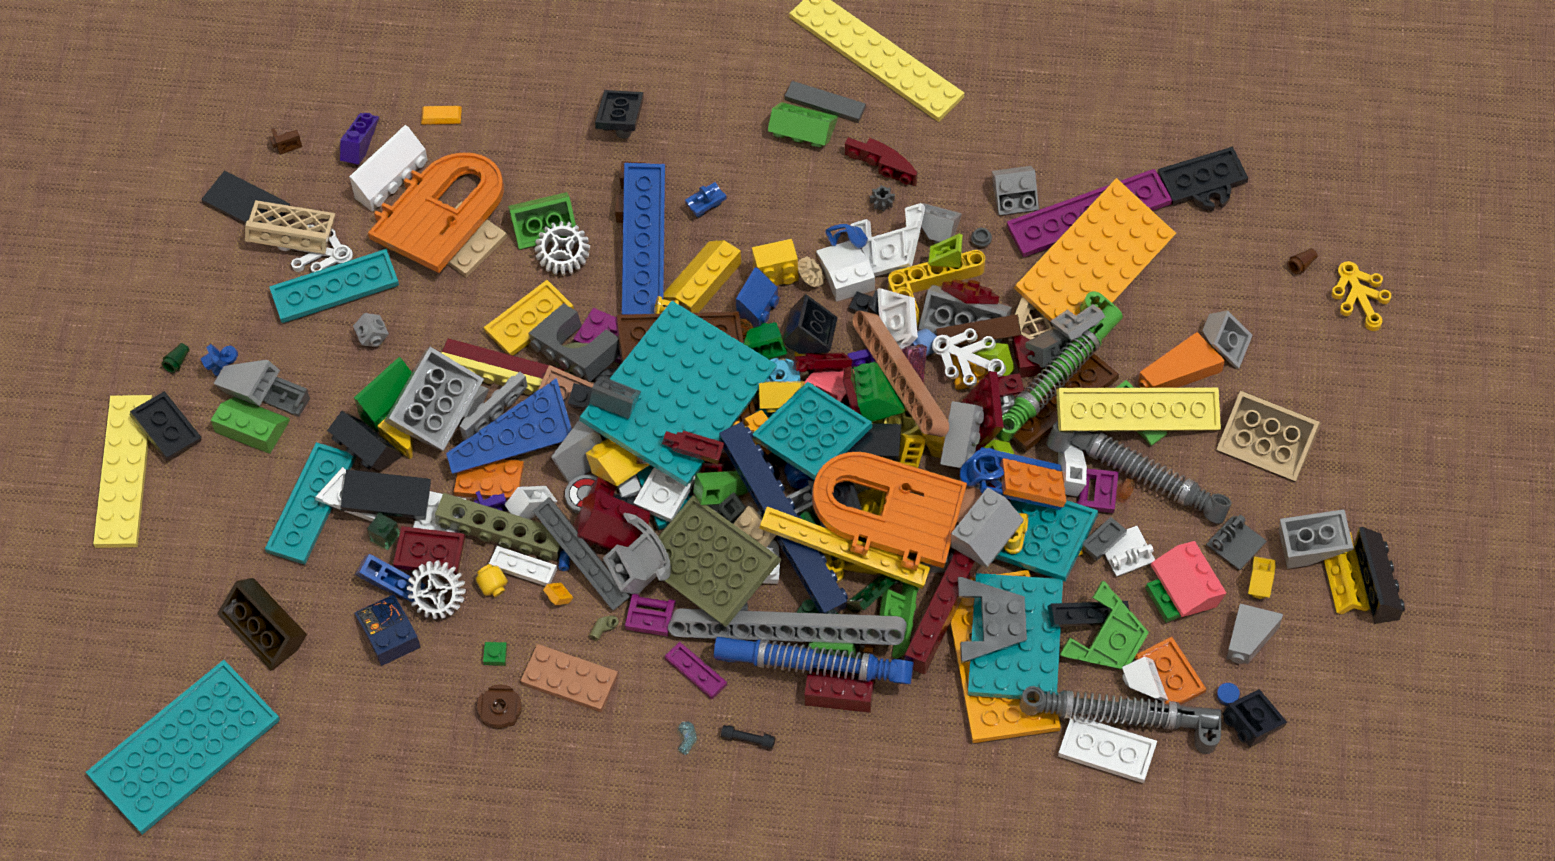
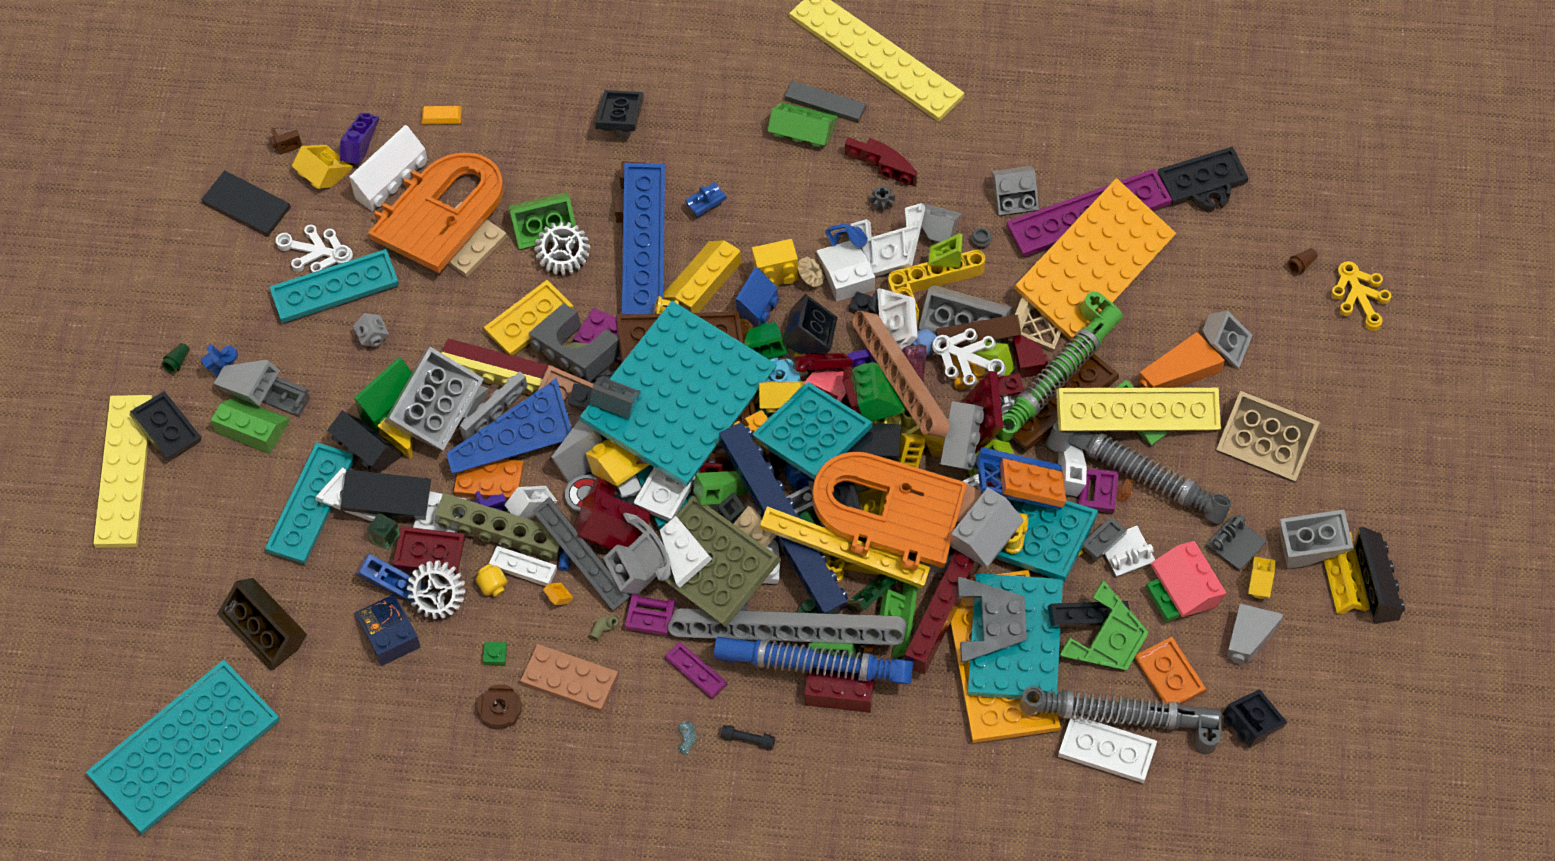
tan fence [245,200,335,254] -> none
dark red hinge [662,430,724,465] -> none
dark red plate [941,279,1000,304] -> none
blue piece [960,448,1004,487] -> none
dark grey hinge [1026,328,1070,368] -> none
light grey plate [1051,304,1105,341] -> none
white slope [1122,657,1168,702] -> none
blue tile [1217,683,1240,706] -> none
none -> yellow slope [292,145,353,189]
none -> white wing [660,516,712,588]

